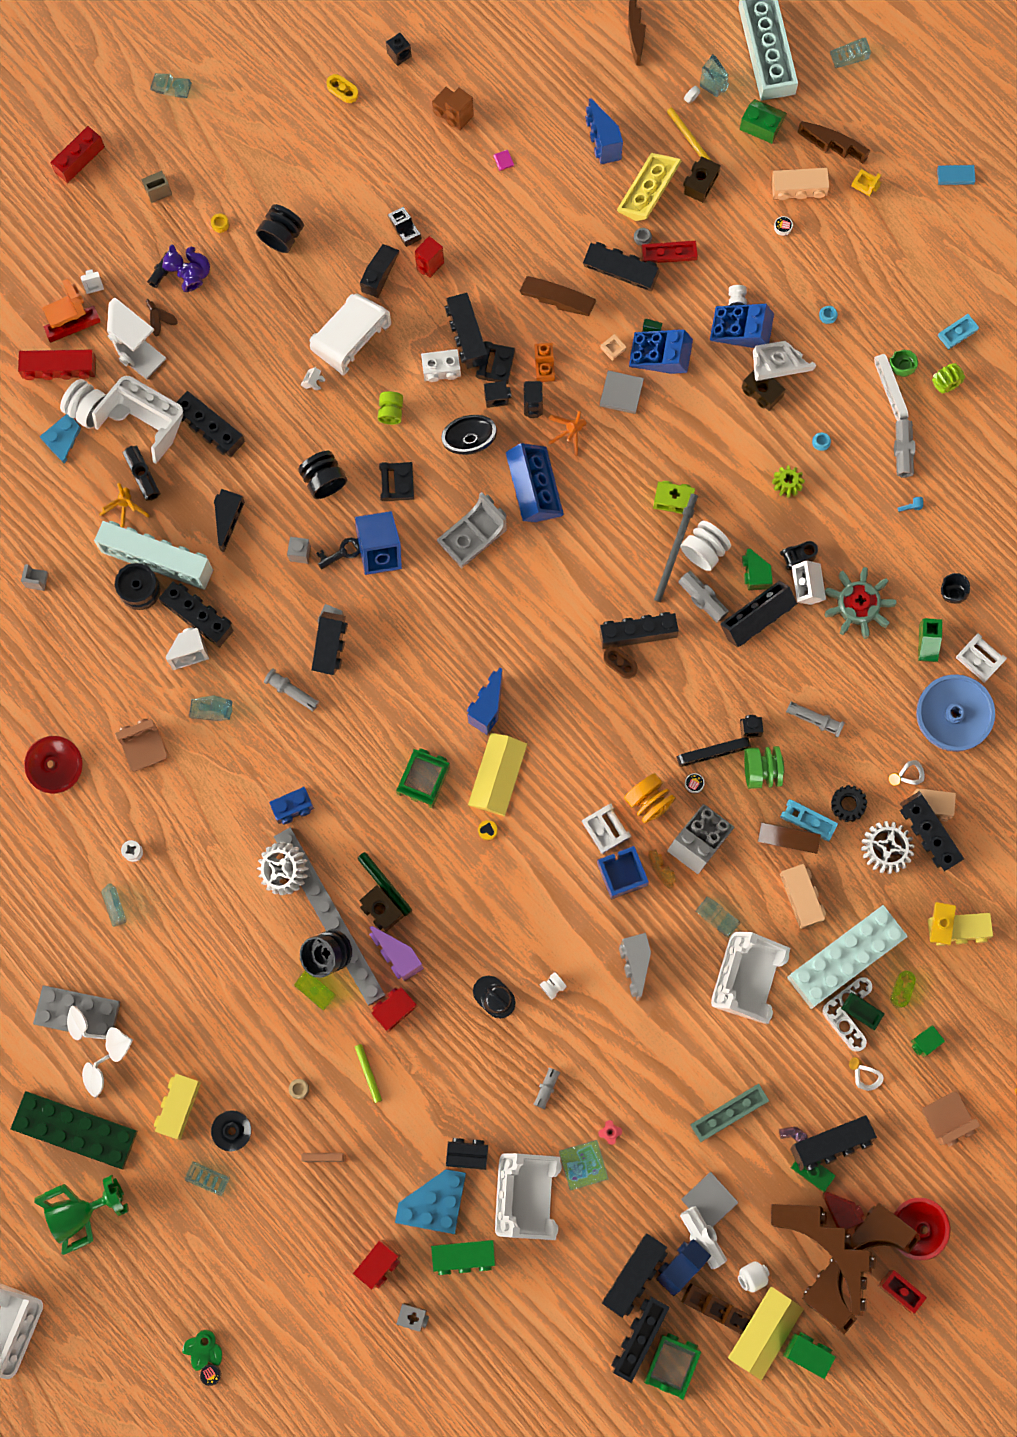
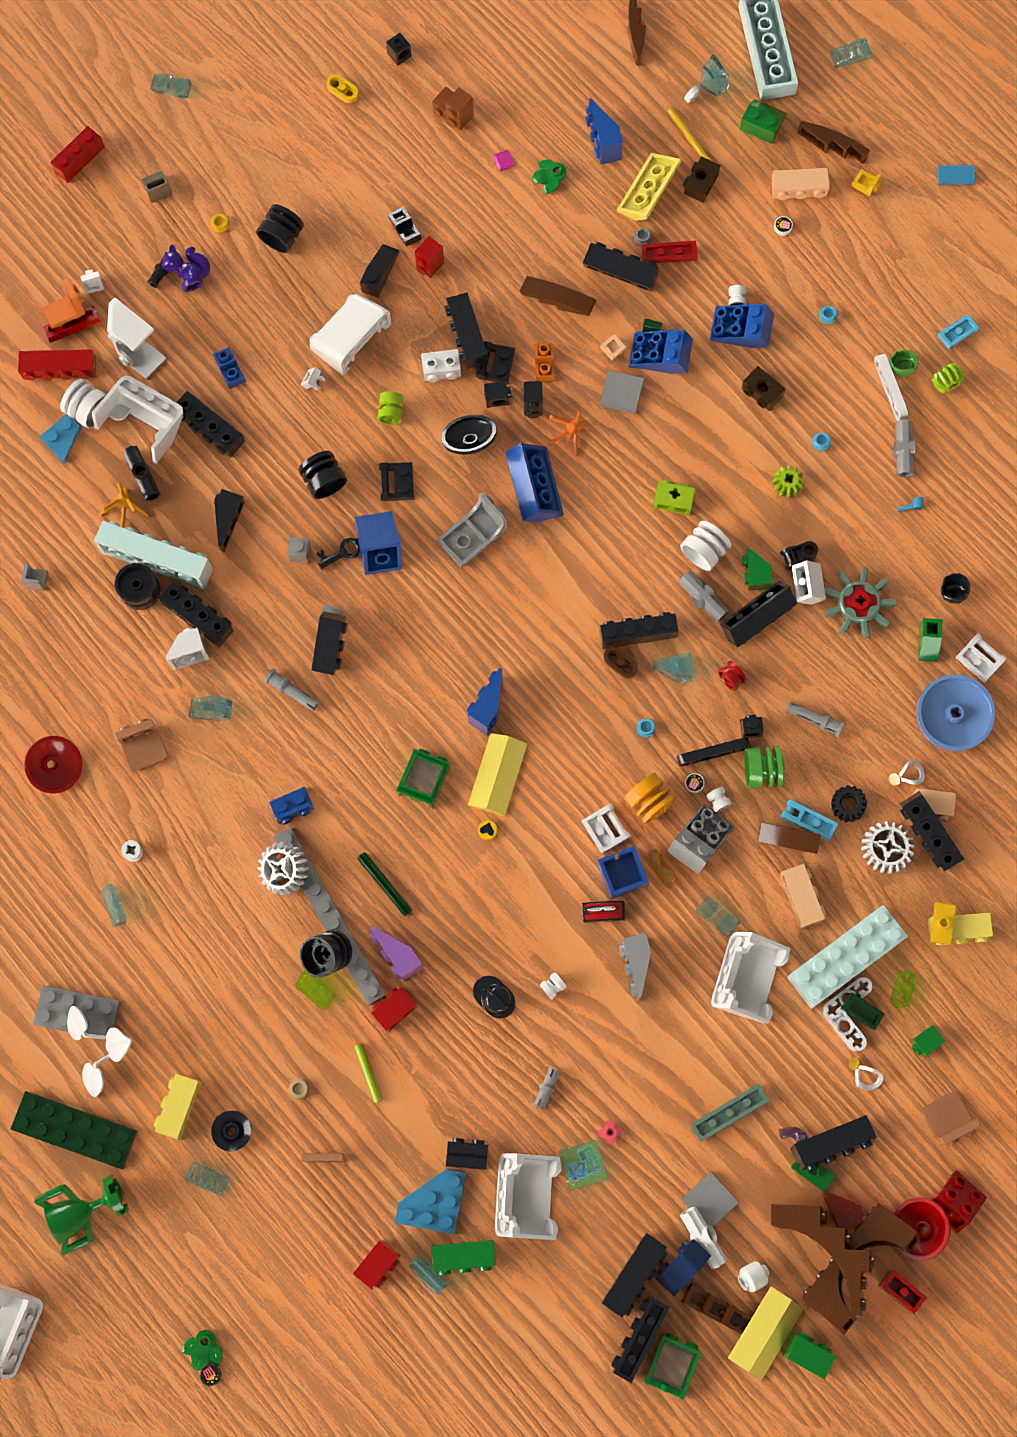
reddish brown piece [146,299,178,336] -> none
dark brown brick [359,885,404,932] -> none
light grey brick [396,1303,429,1332] -> none
dark grey bar [654,493,698,603] -> none
white wing [753,341,816,381] -> none
none -> blue slope [213,347,246,389]
none -> clear light blue piece [408,1256,447,1296]
none -> green plate [532,159,567,194]
none -> slope [582,901,625,923]
none -> medium azure plate [636,718,656,738]
none -> clear light blue slope [652,652,696,684]
none -> white wheel [706,787,732,813]
none -> red wheel [717,661,747,691]
none -> red bracket [930,1170,987,1233]

